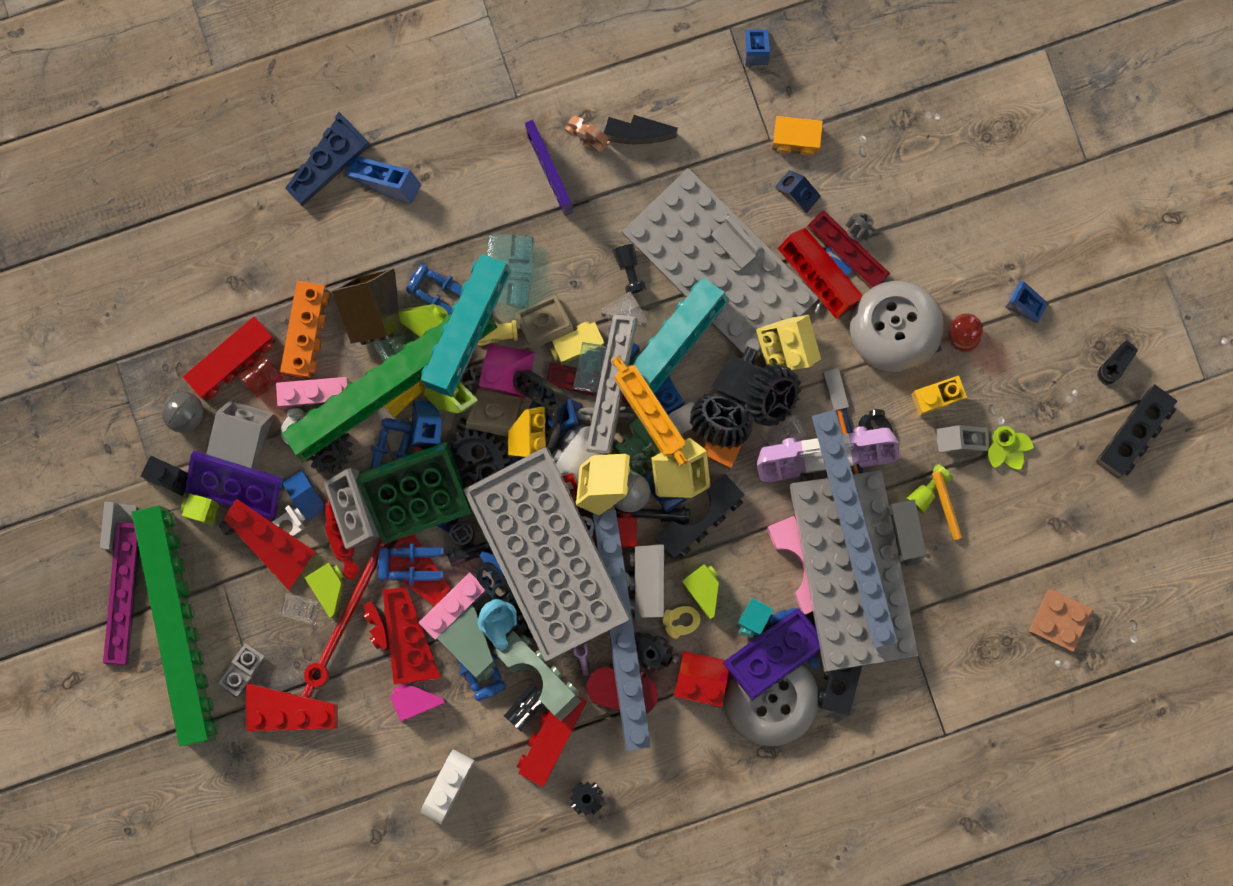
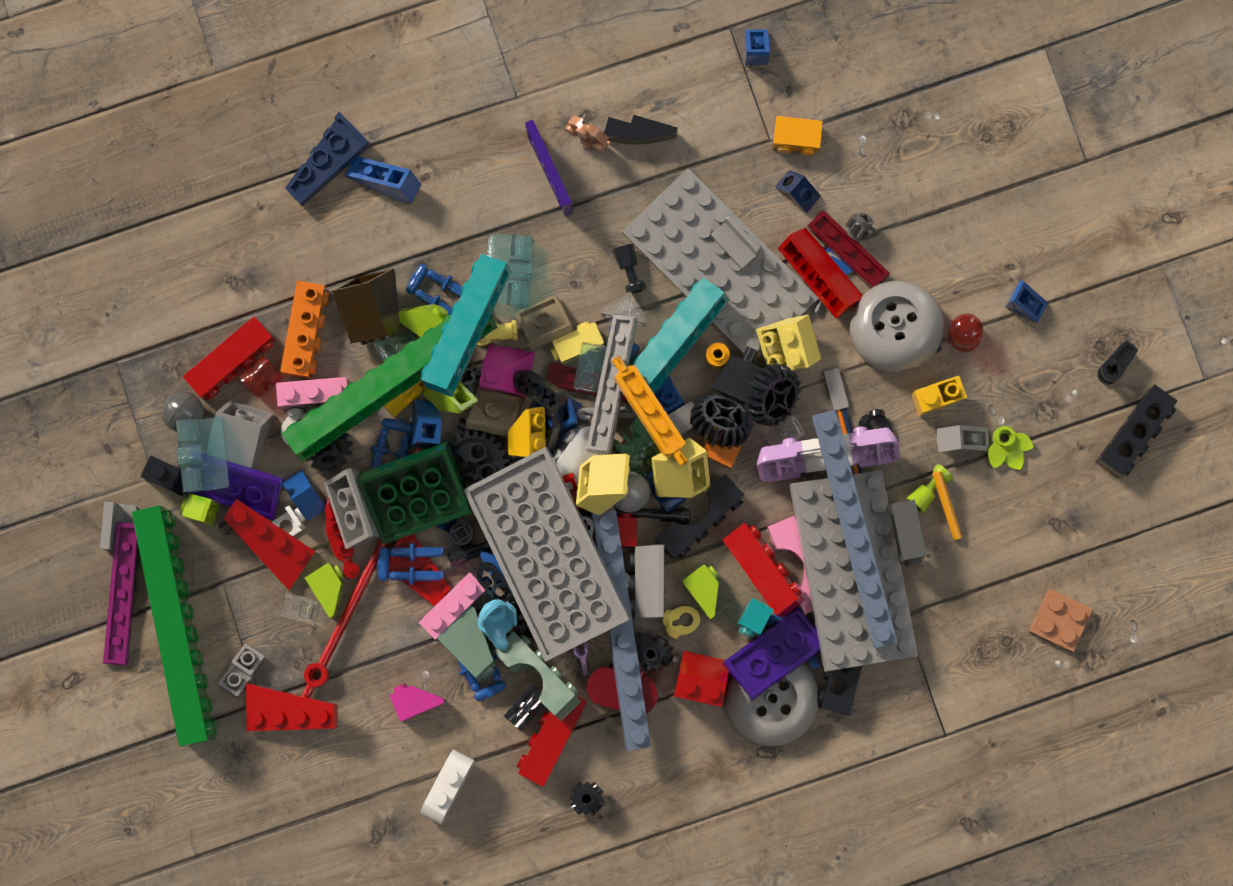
red slope [363,601,389,651] -> none
red wing [382,587,441,684] -> none
none -> clear light blue panel [176,417,229,493]
none -> light orange brick [705,343,730,369]
none -> red brick [723,523,805,618]

